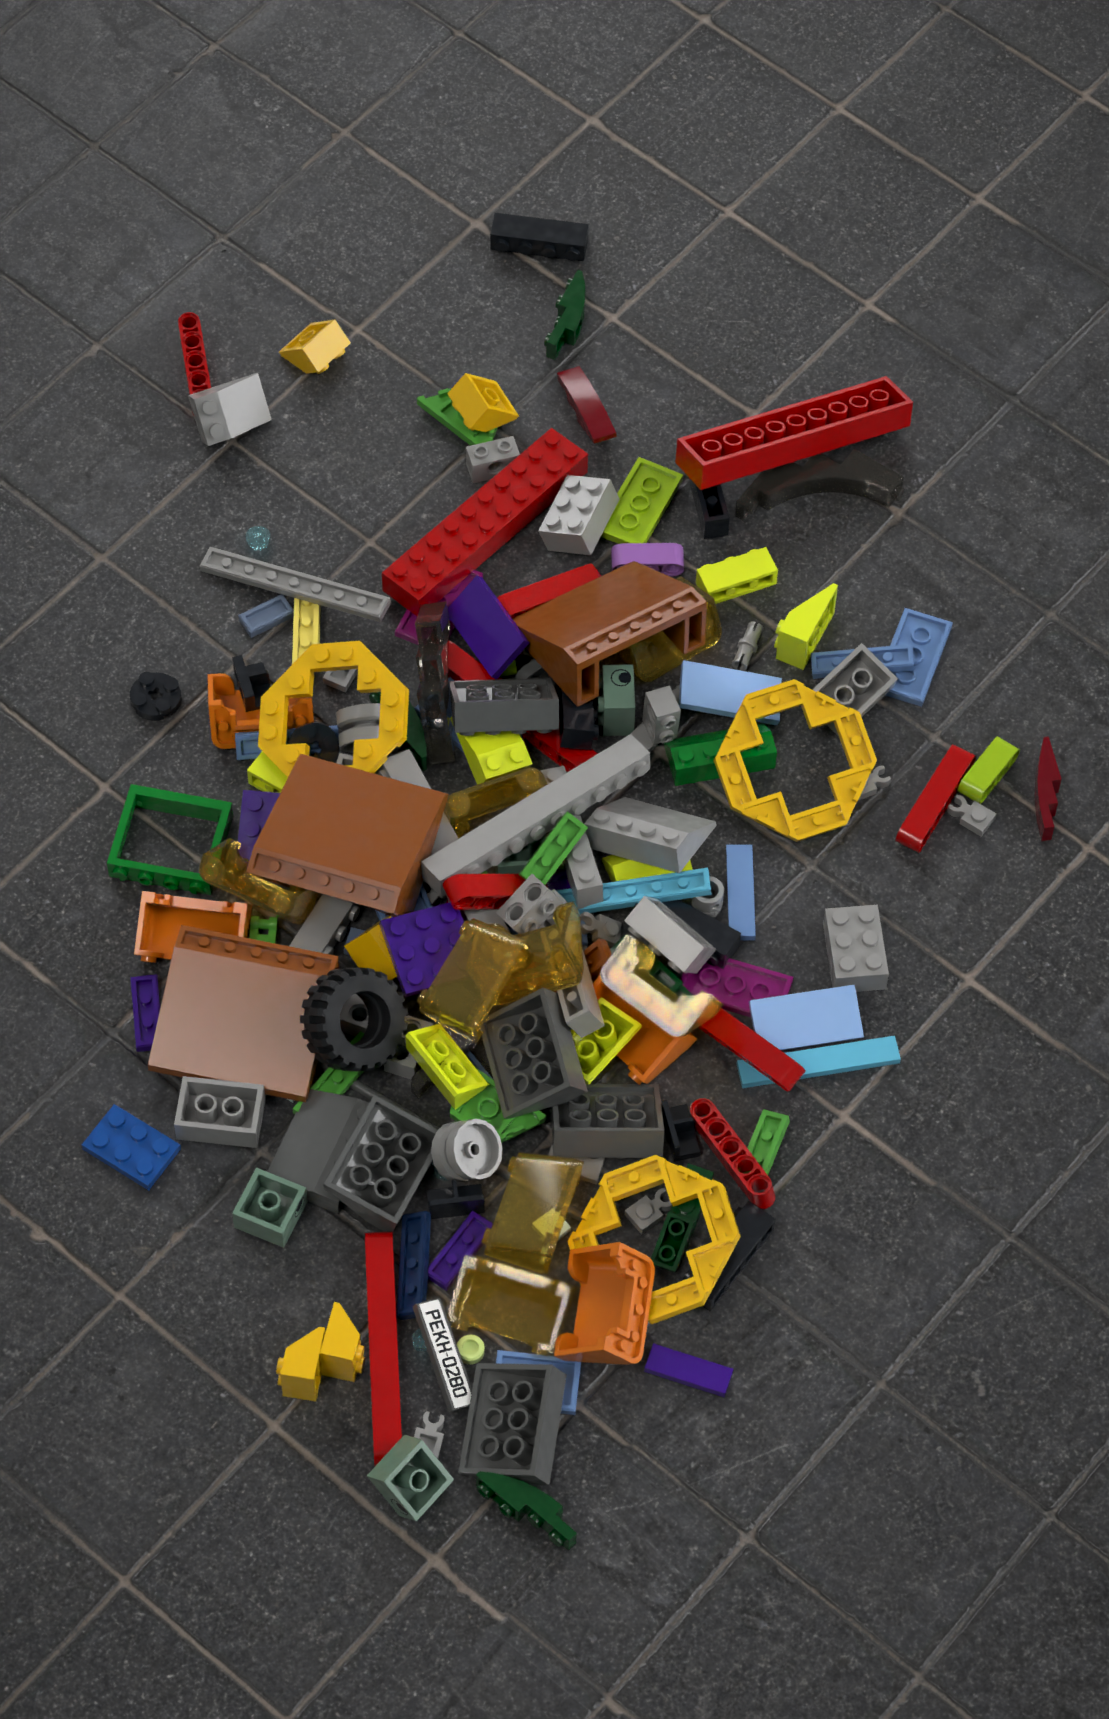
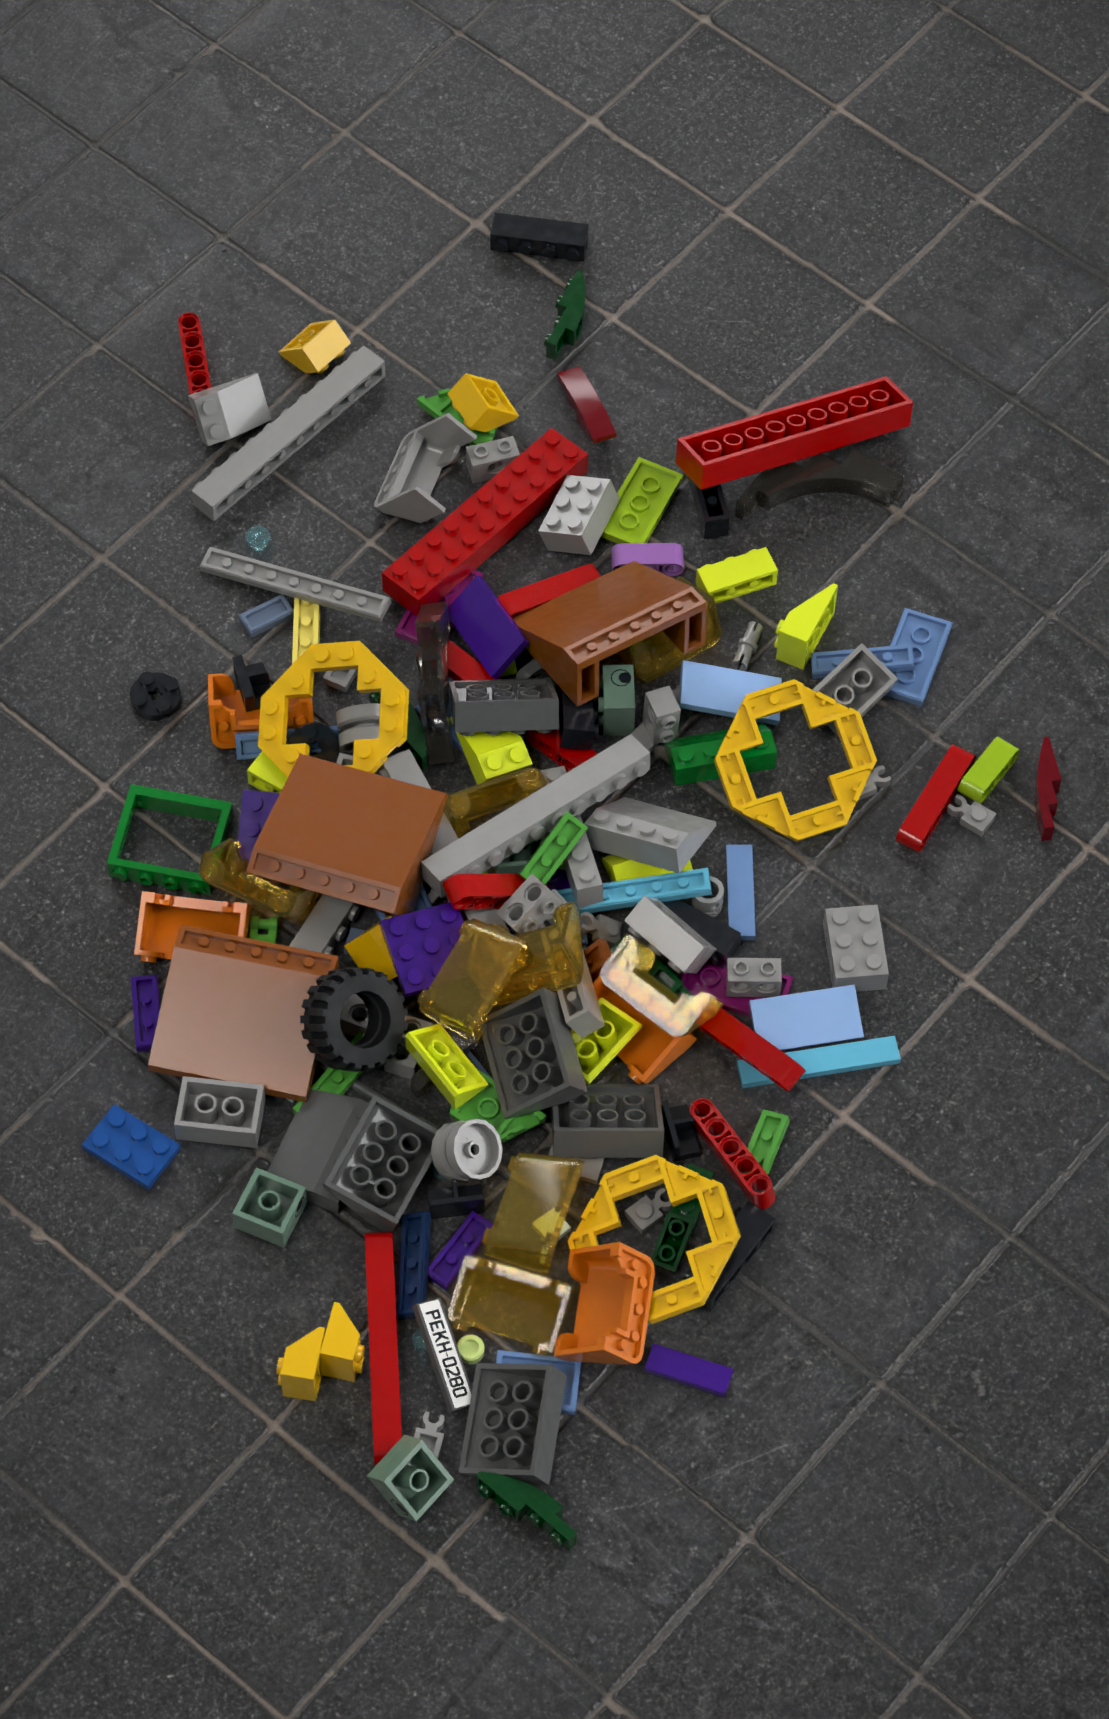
none -> light grey brick [191,346,386,521]
none -> light grey windscreen [374,413,477,523]
none -> light grey brick [726,958,782,997]

